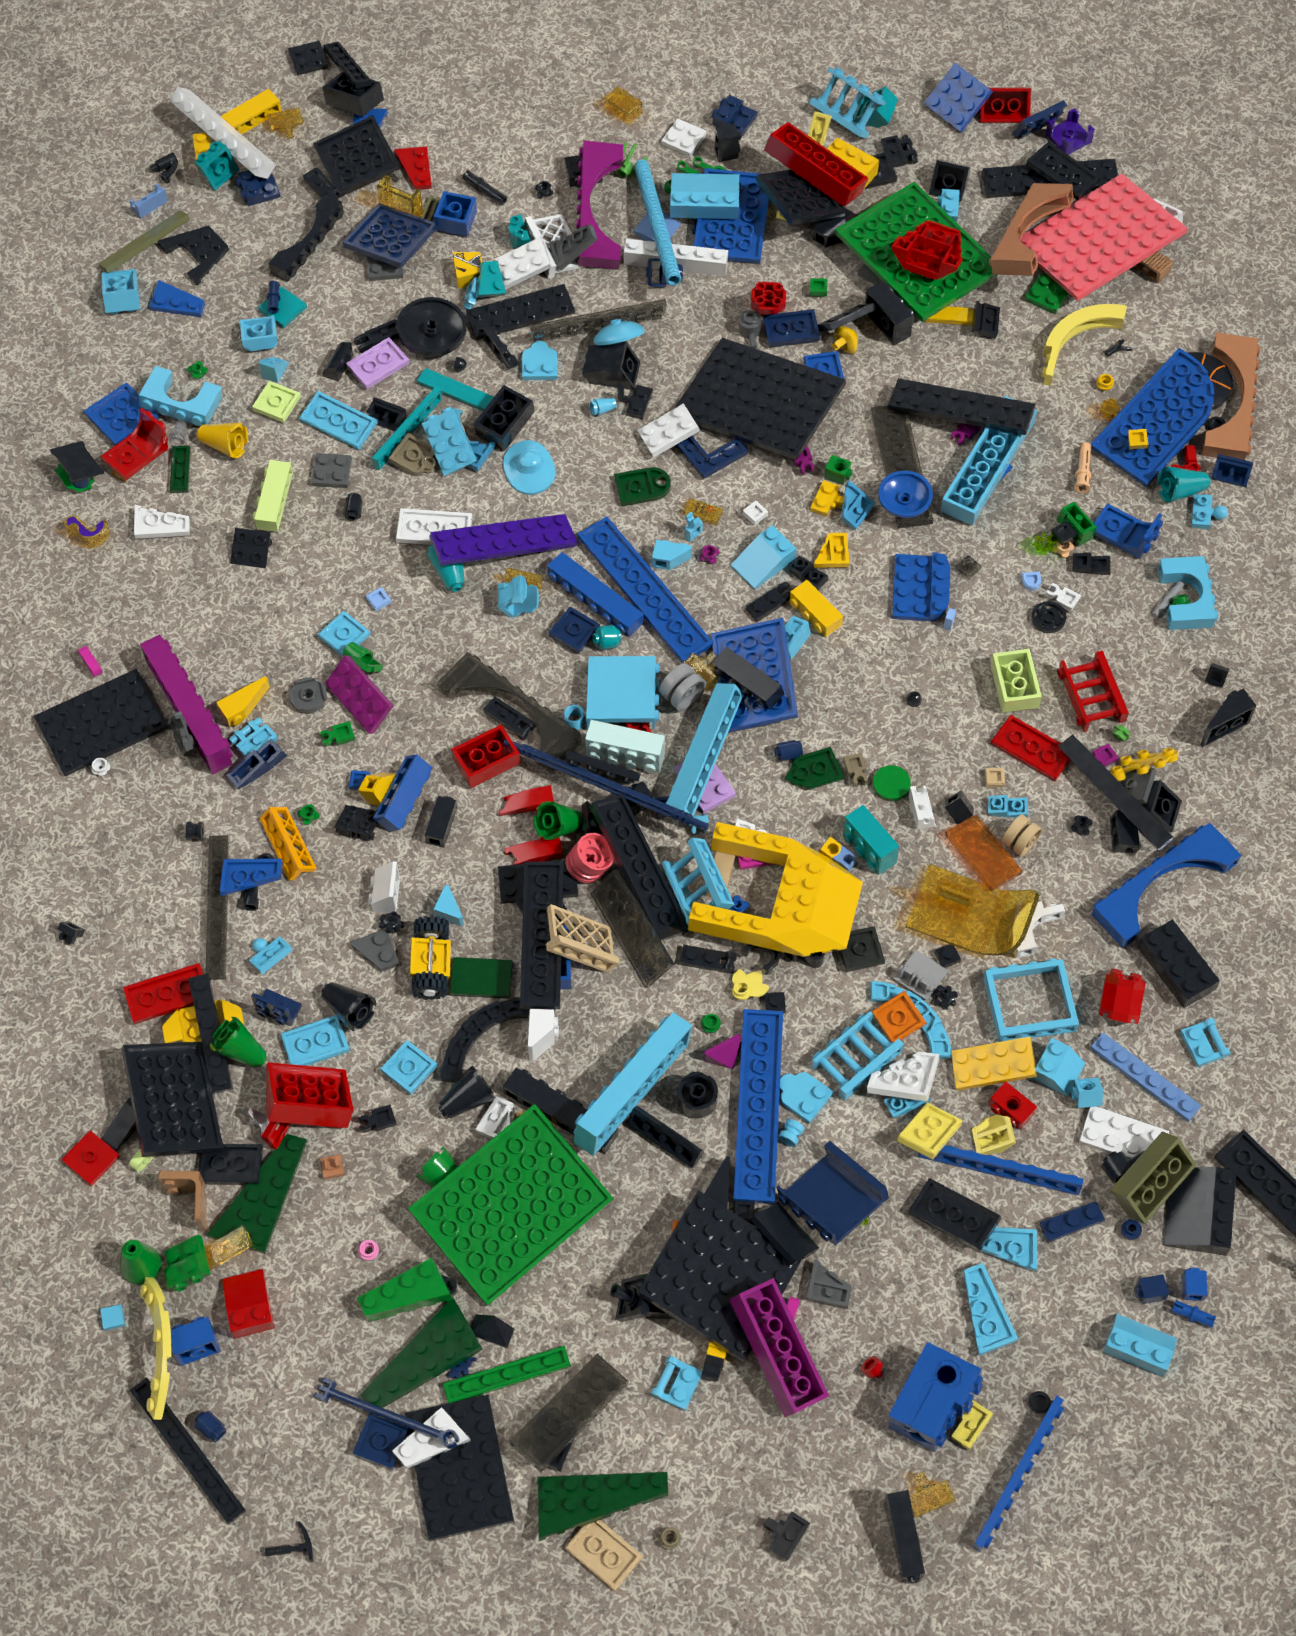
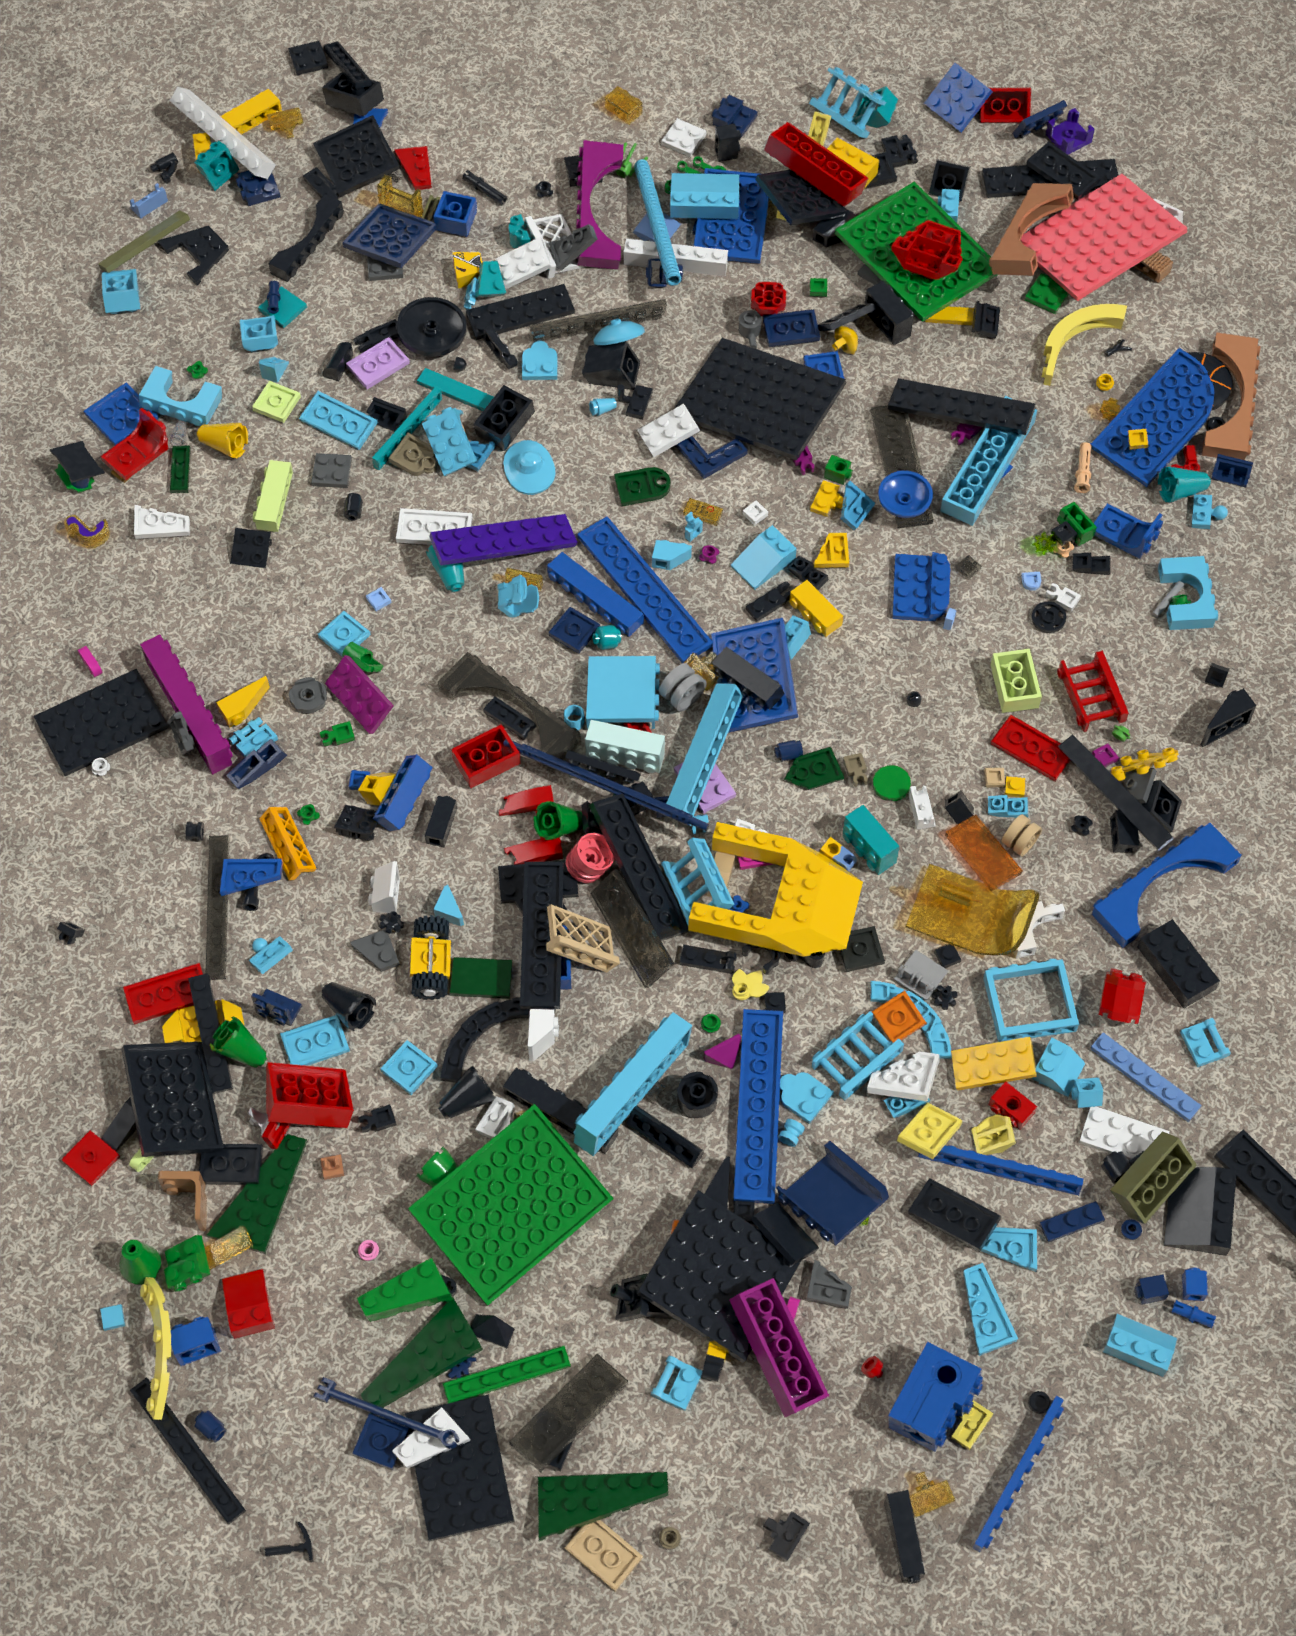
blue wing [150,280,205,317] -> none
none -> yellow plate [1005,776,1025,798]

